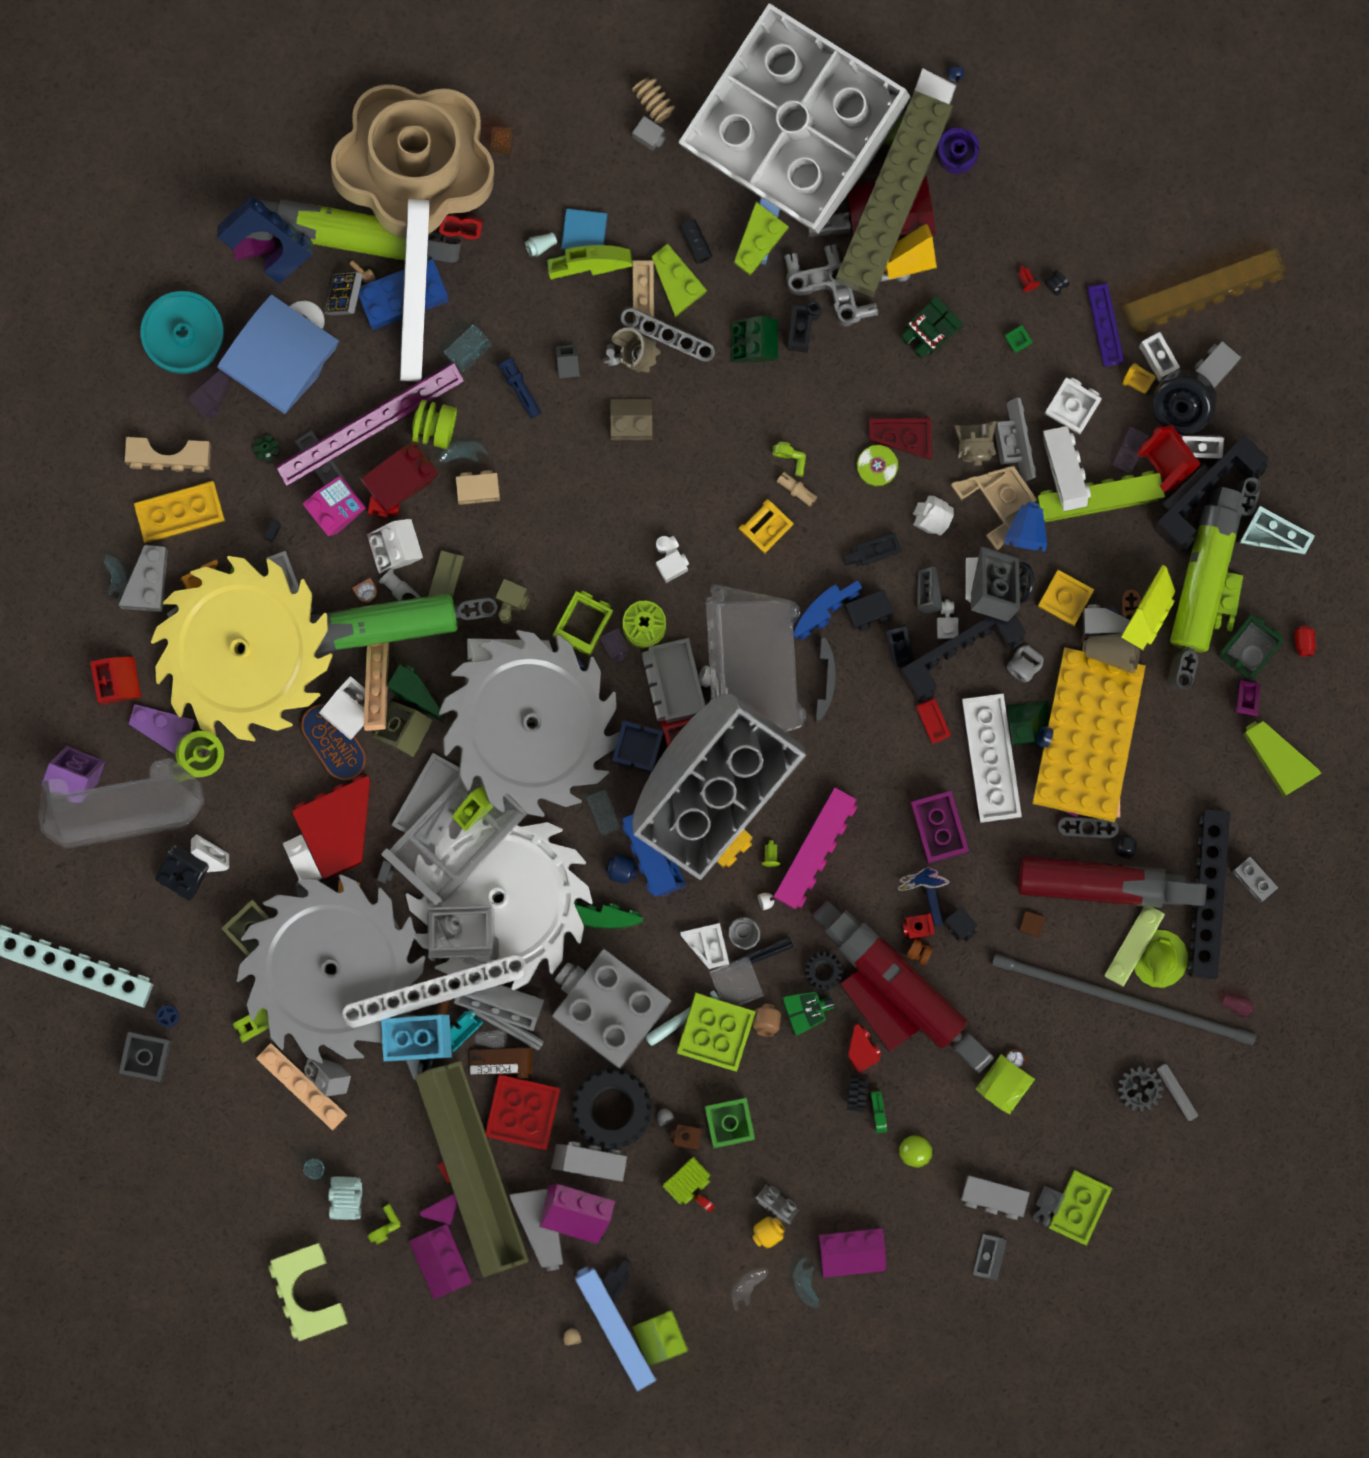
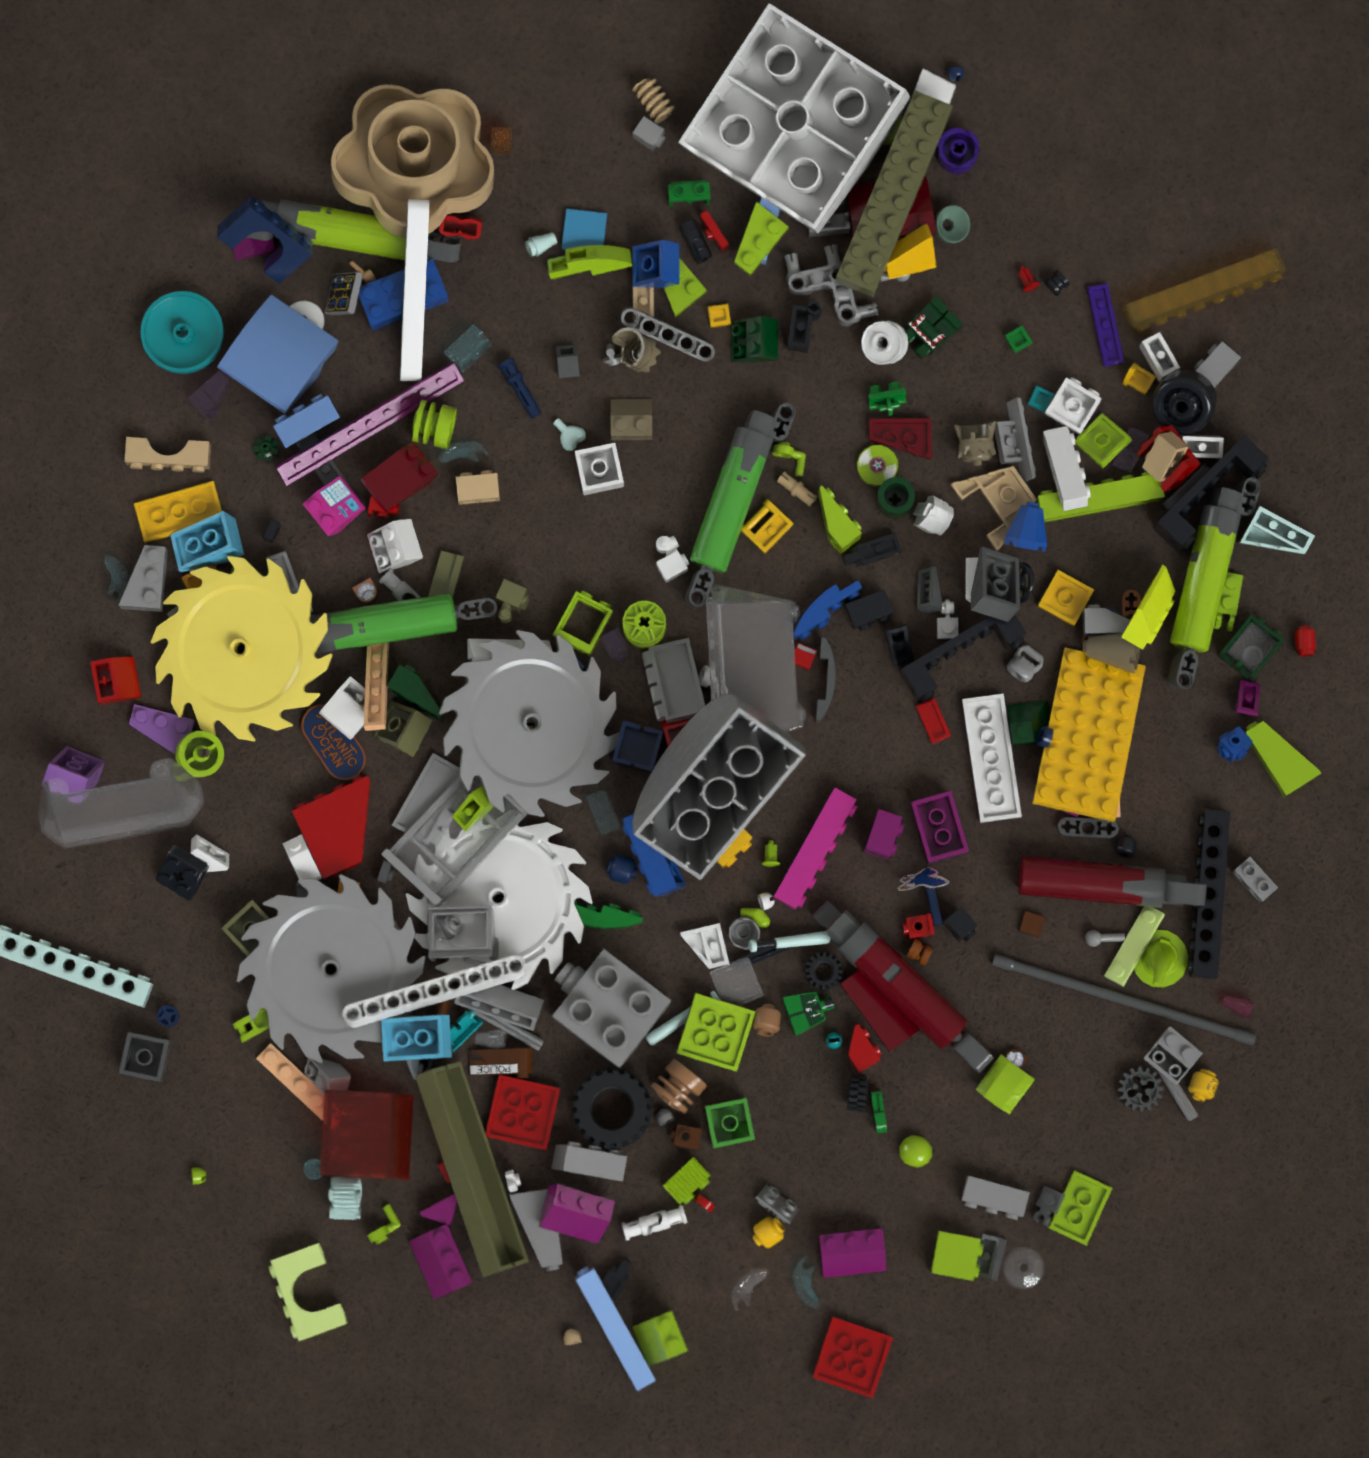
none -> medium azure slope [170,511,244,572]
none -> lime hinge [191,1167,207,1185]
none -> medium blue slope [272,394,340,448]
none -> clear red slope [320,1089,414,1180]
none -> white plate [505,1170,521,1193]
none -> light aqua rock [553,418,586,451]
none -> white brick [575,443,624,495]
none -> white piece [622,1205,687,1241]
none -> blue slope [633,240,679,288]
none -> medium nougat wheel [651,1058,707,1114]
none -> green window [668,180,710,207]
none -> piece [685,403,795,609]
none -> red plate [700,210,729,253]
none -> yellow tile [708,304,731,328]
none -> lime arm [740,908,770,928]
none -> light aqua piece [749,931,831,952]
none -> red tile [790,643,817,670]
none -> red plate [812,1317,893,1398]
none -> lime slope [818,485,862,555]
none -> teal hinge [825,1032,842,1049]
none -> white wheel [861,321,908,365]
none -> magenta brick [864,809,905,860]
none -> green hips [868,381,906,416]
none -> dark green piece [876,477,915,519]
none -> lime brick [931,1231,984,1281]
none -> sand green piece [935,205,970,243]
none -> clear dish [1002,1247,1044,1289]
none -> teal tile [1028,386,1055,413]
none -> lime tile [1075,413,1132,468]
none -> light grey bar [1085,930,1125,947]
none -> tan brick [1142,431,1189,482]
none -> light grey slope [1143,1026,1203,1086]
none -> yellow head [1188,1069,1219,1102]
none -> blue brick [1217,726,1253,763]

